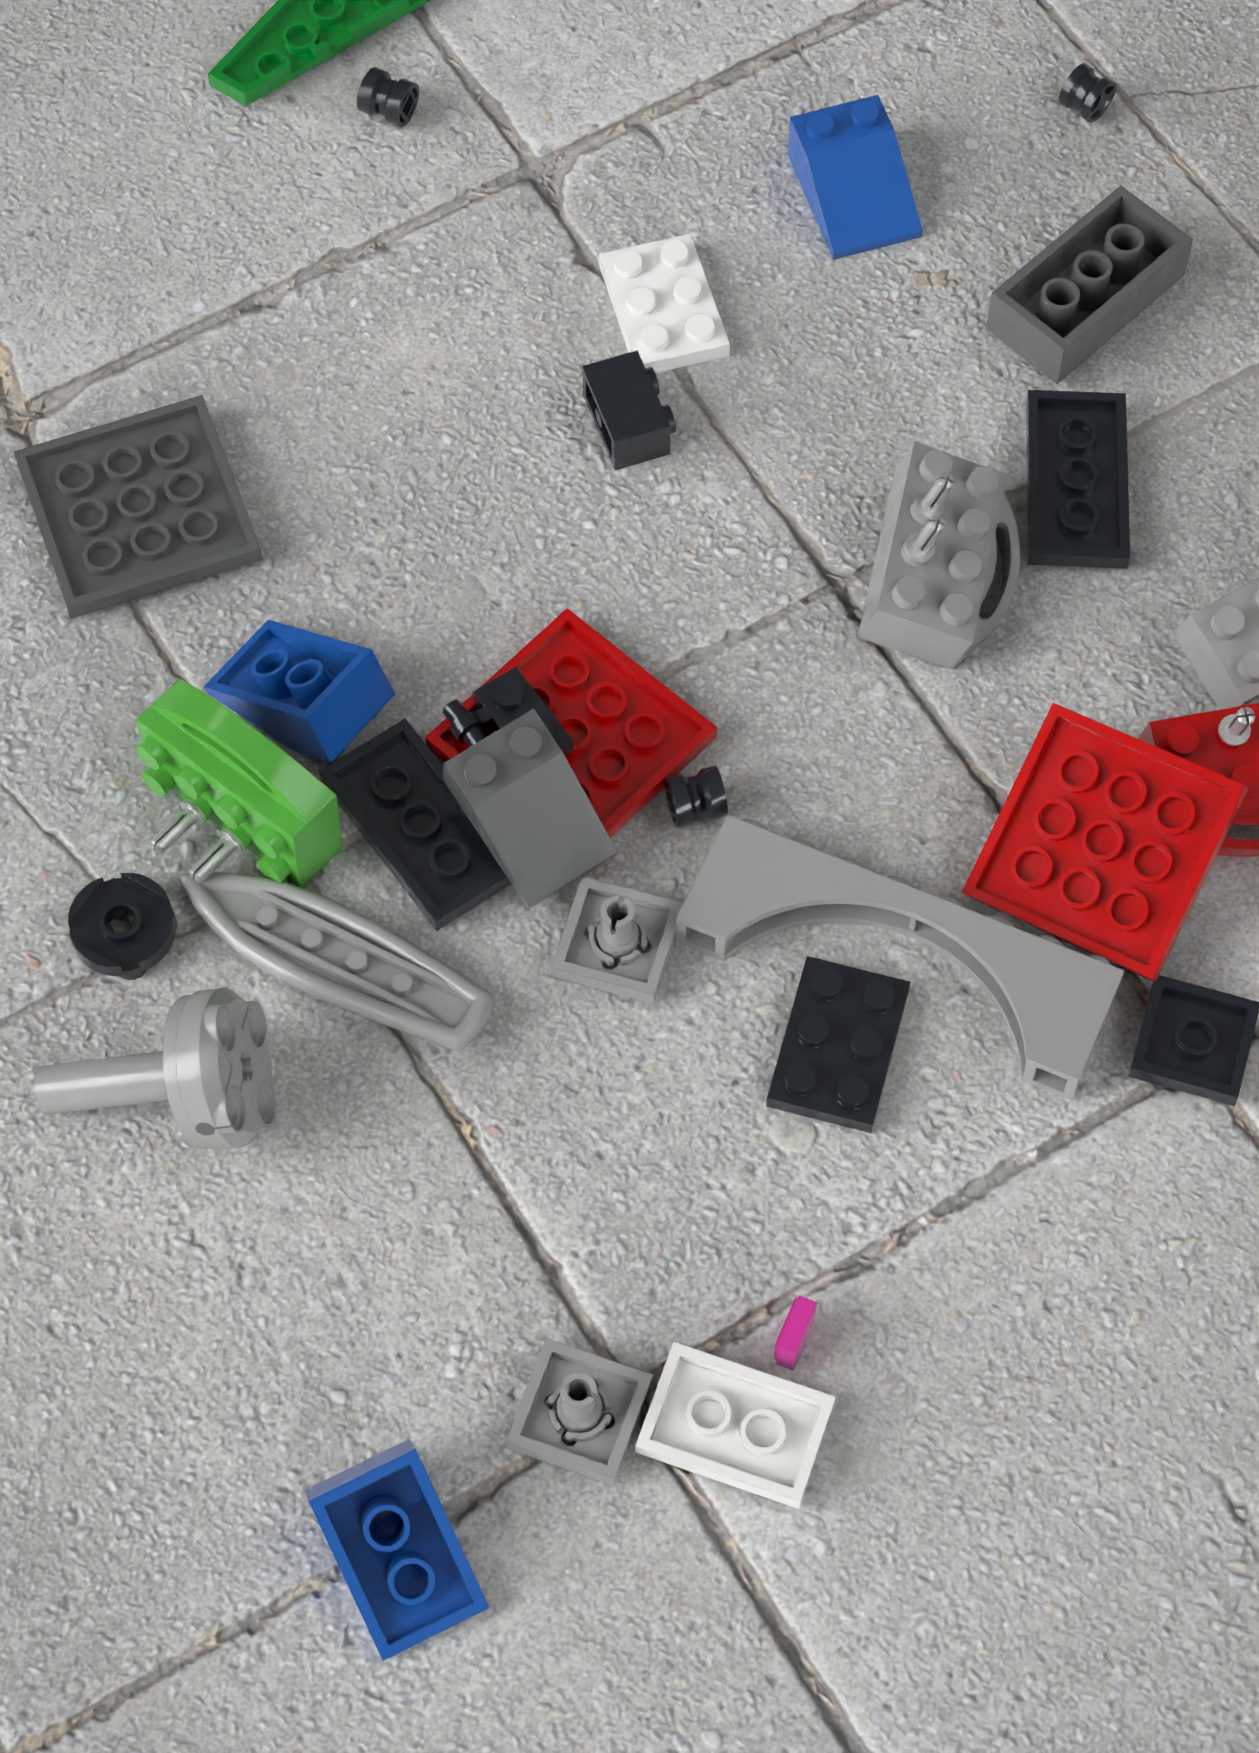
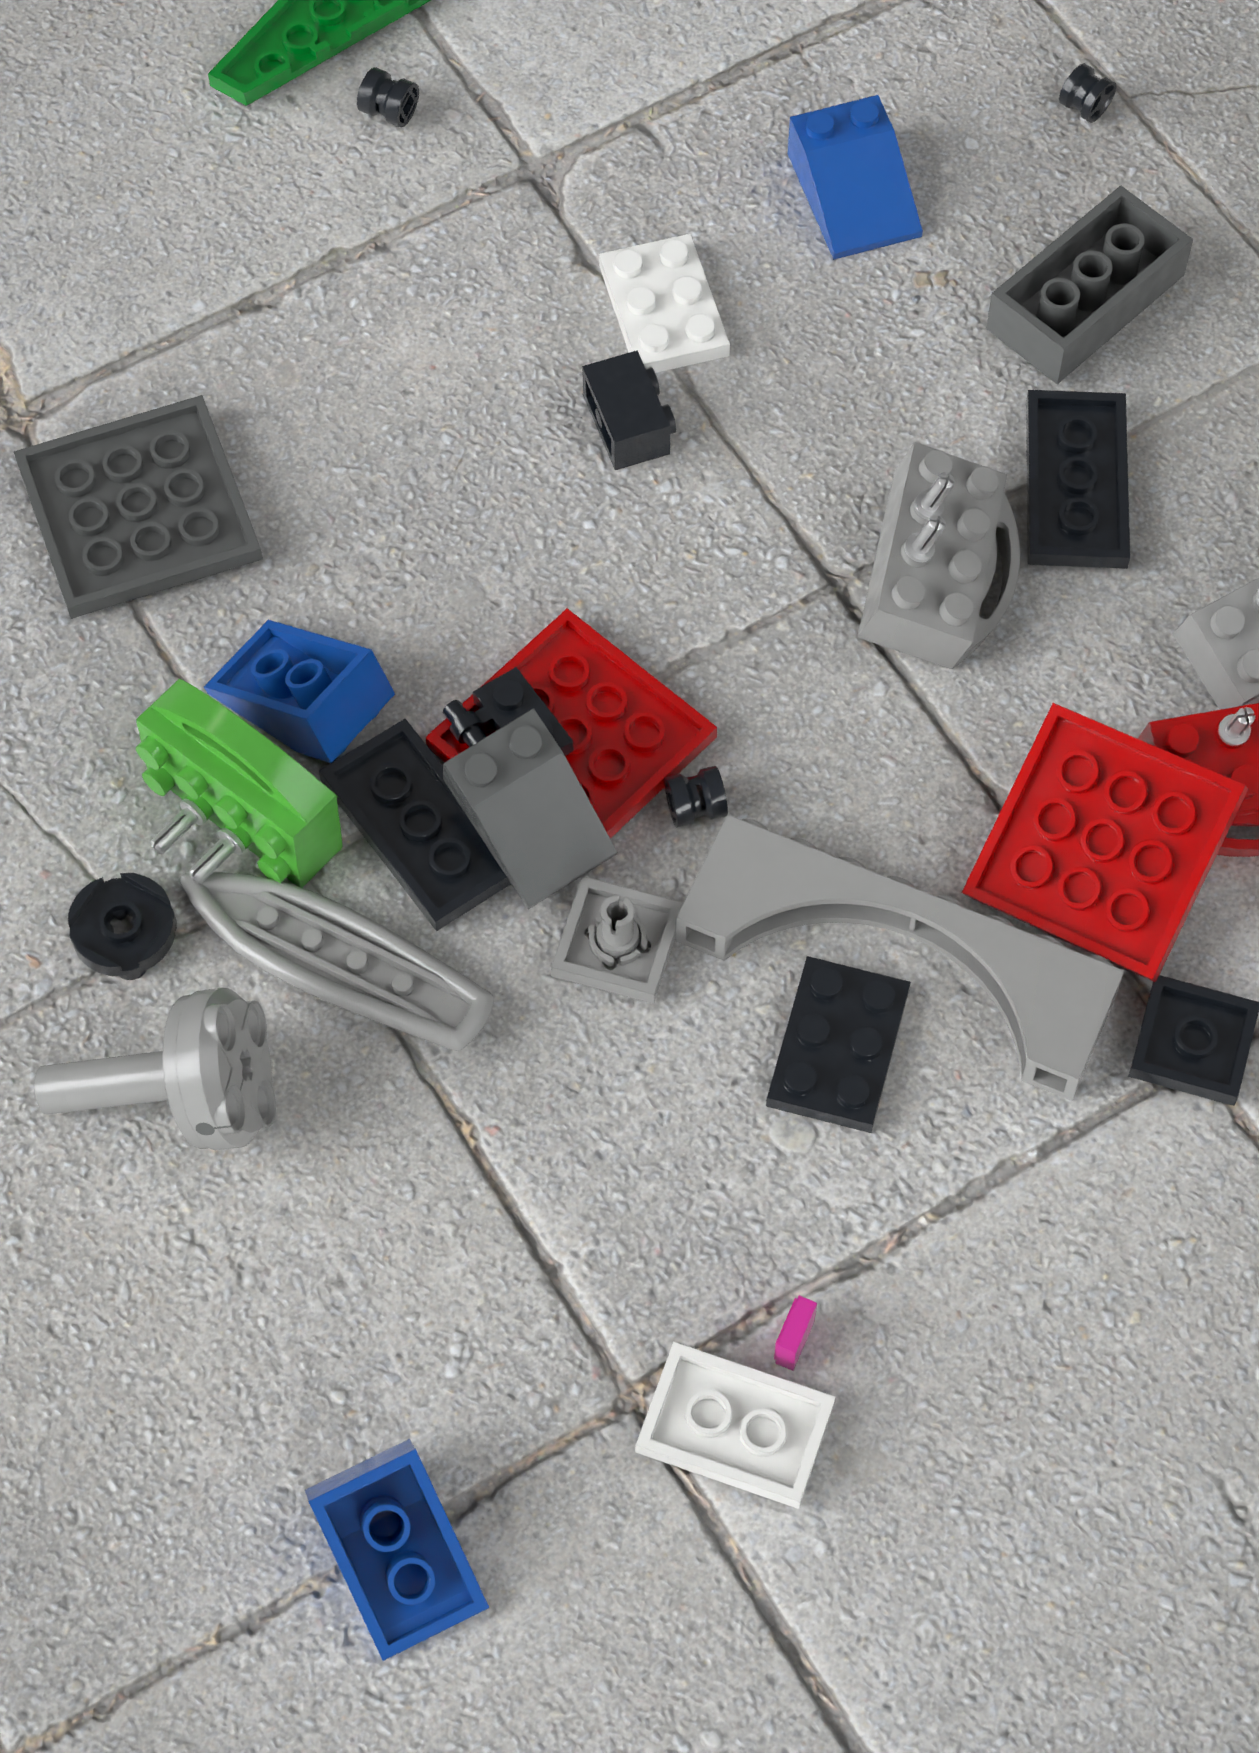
light grey plate [505,1338,653,1486] -> none

